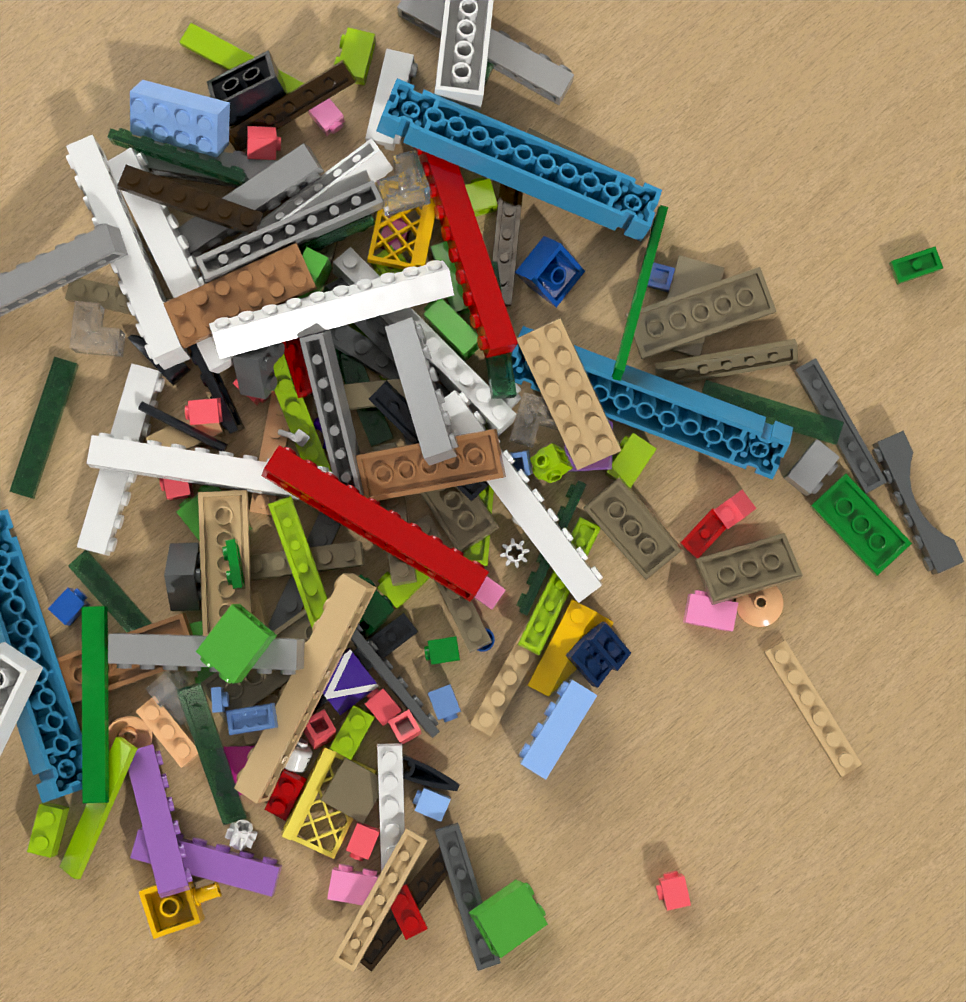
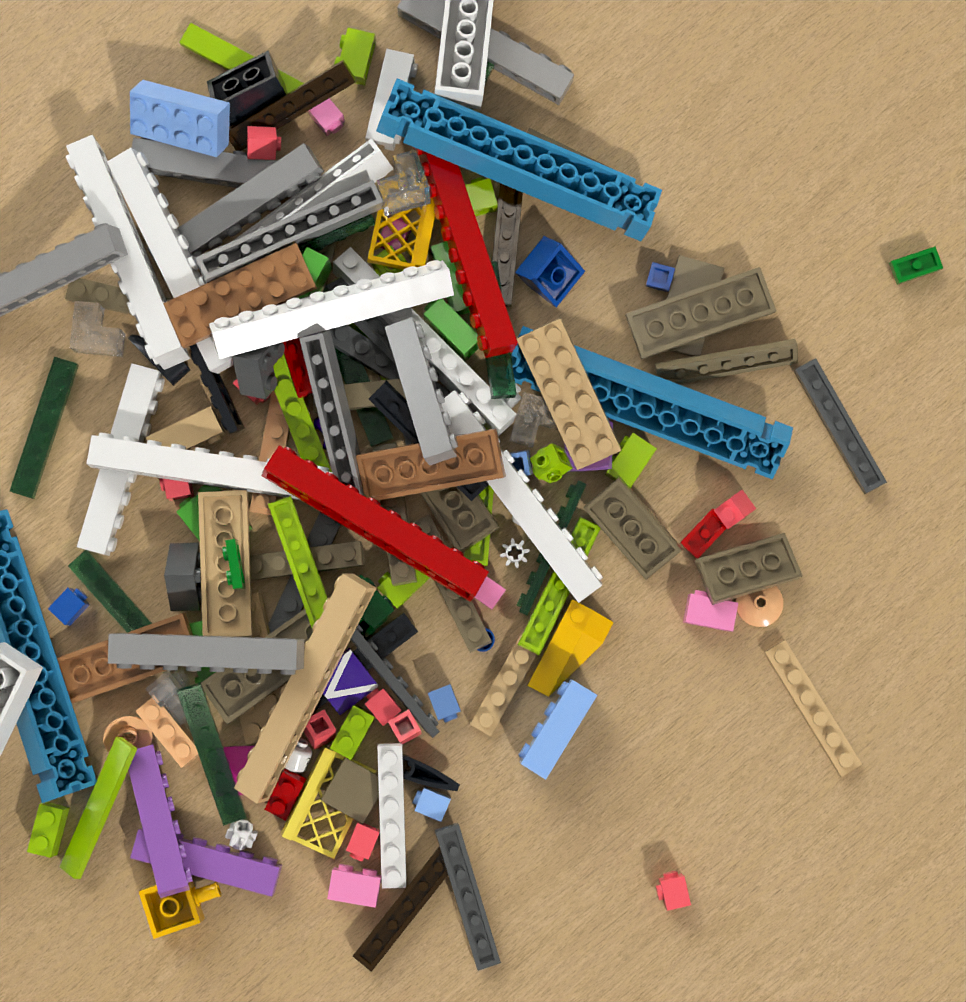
green tile [82,606,109,804] -> none
clear green plate [107,128,249,186] -> none
dark brown plate [117,164,263,235] -> none
black bar [138,401,228,451] -> none
coral brick [185,398,223,425] -> none
bright green brick [196,604,277,684] -> none
medium blue plate [211,687,229,713] -> none
medium blue plate [226,703,278,735] -> none
white hand [278,429,310,446] -> none
tan plate [332,828,428,972] -> none
red plate [391,883,428,940] -> none
green brick [424,636,460,665] -> none
bright green brick [468,879,548,958] -> none
dark blue slope [566,622,631,688] -> none
green tile [612,205,668,381] -> none
clear green plate [702,380,844,445] -> none
light grey brick [784,439,840,496] -> none
green plate [810,473,912,576] -> none
dark grey arch [872,430,964,575] -> none

